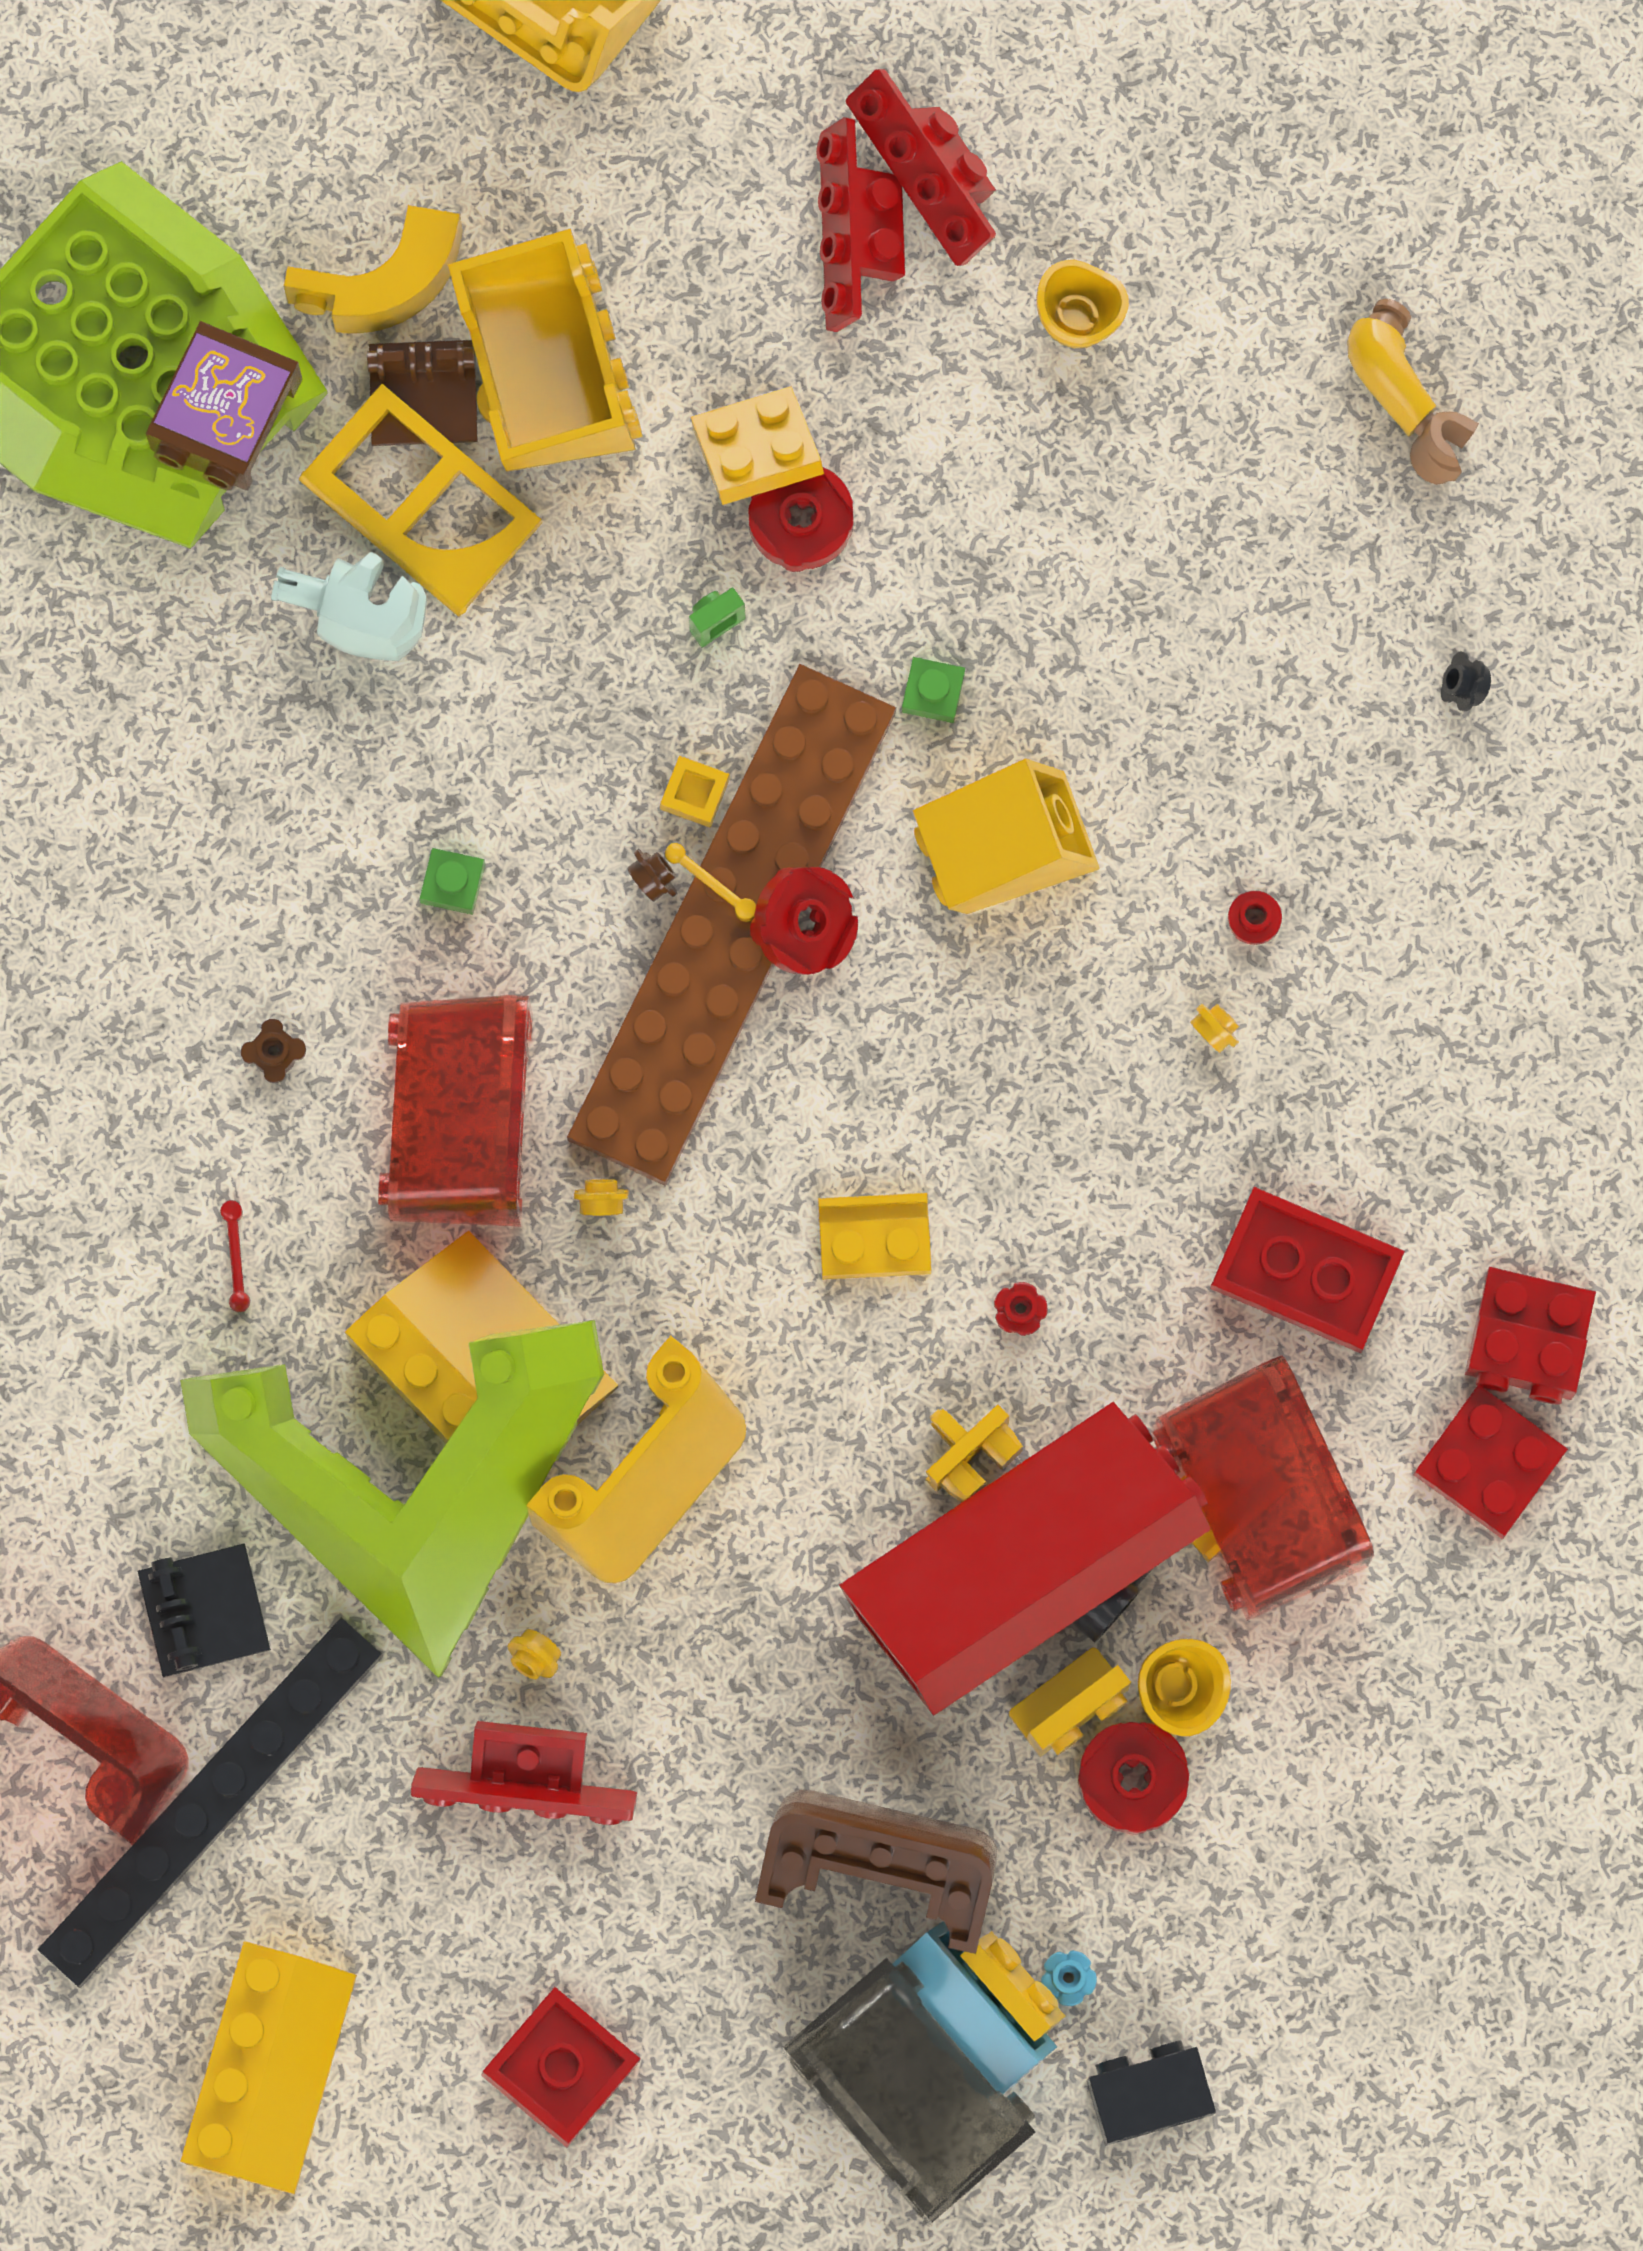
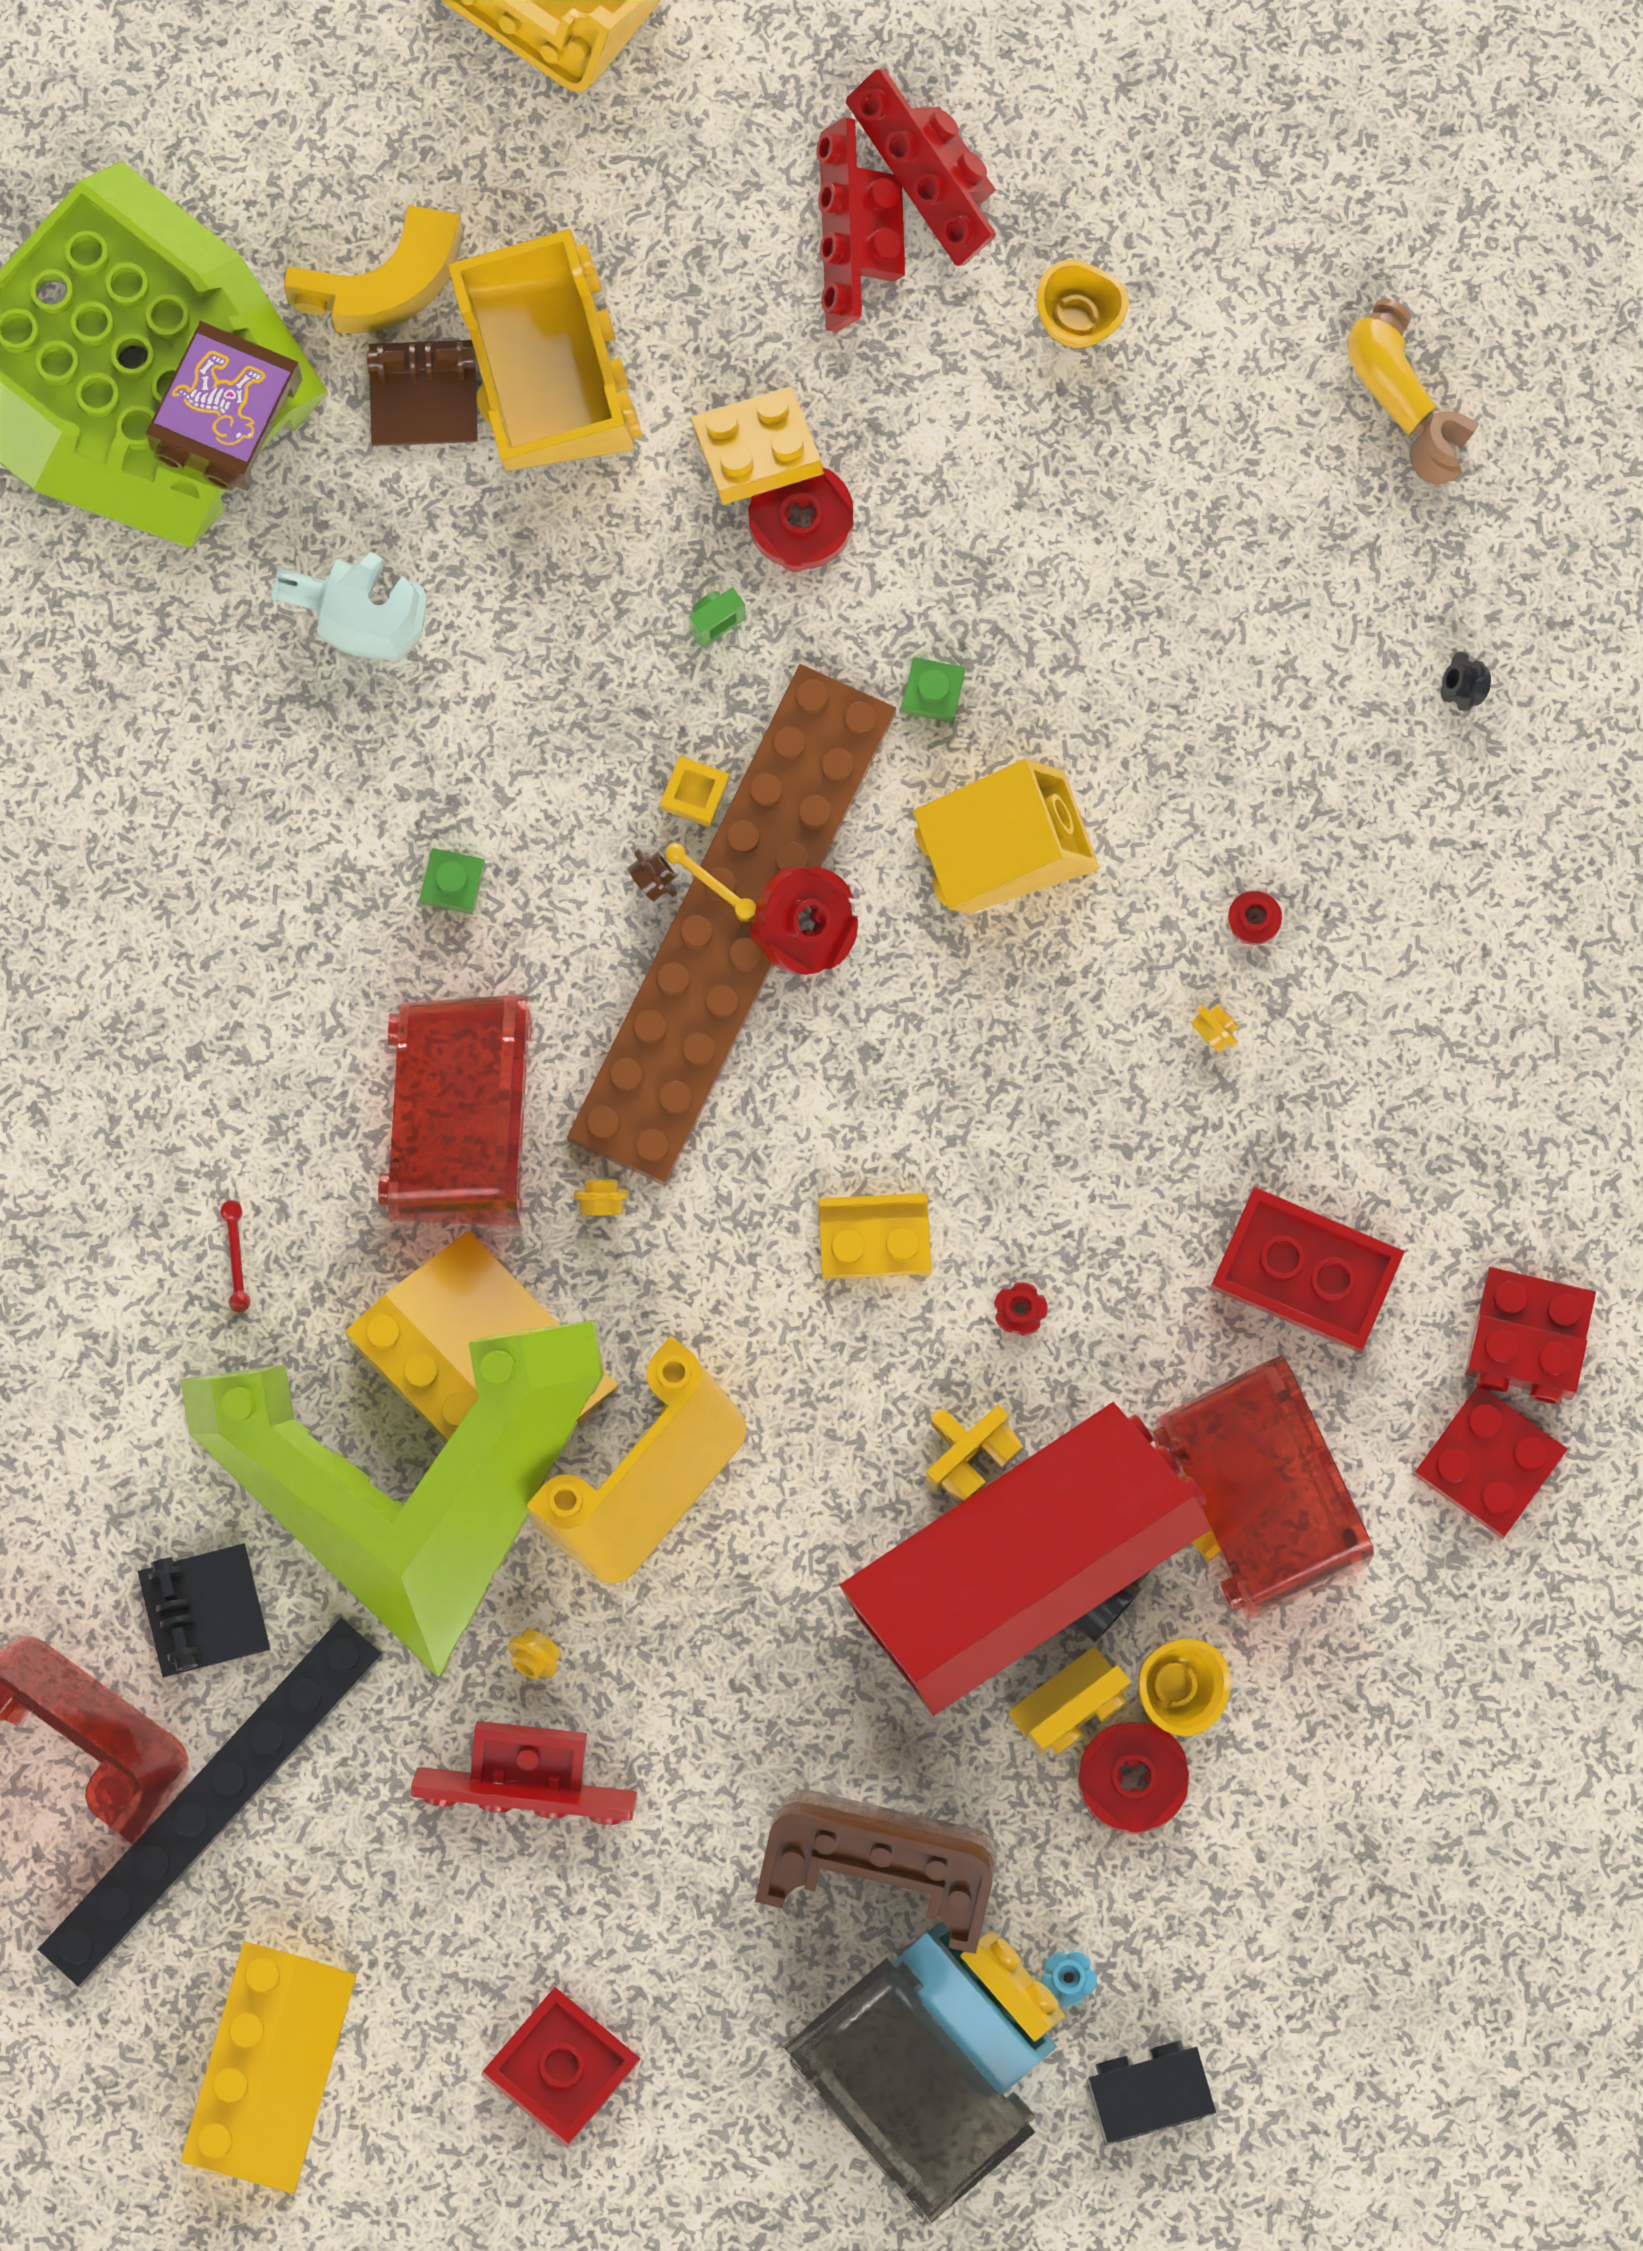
reddish brown plate [241,1019,306,1083] -> none
yellow window [299,384,543,617] -> none

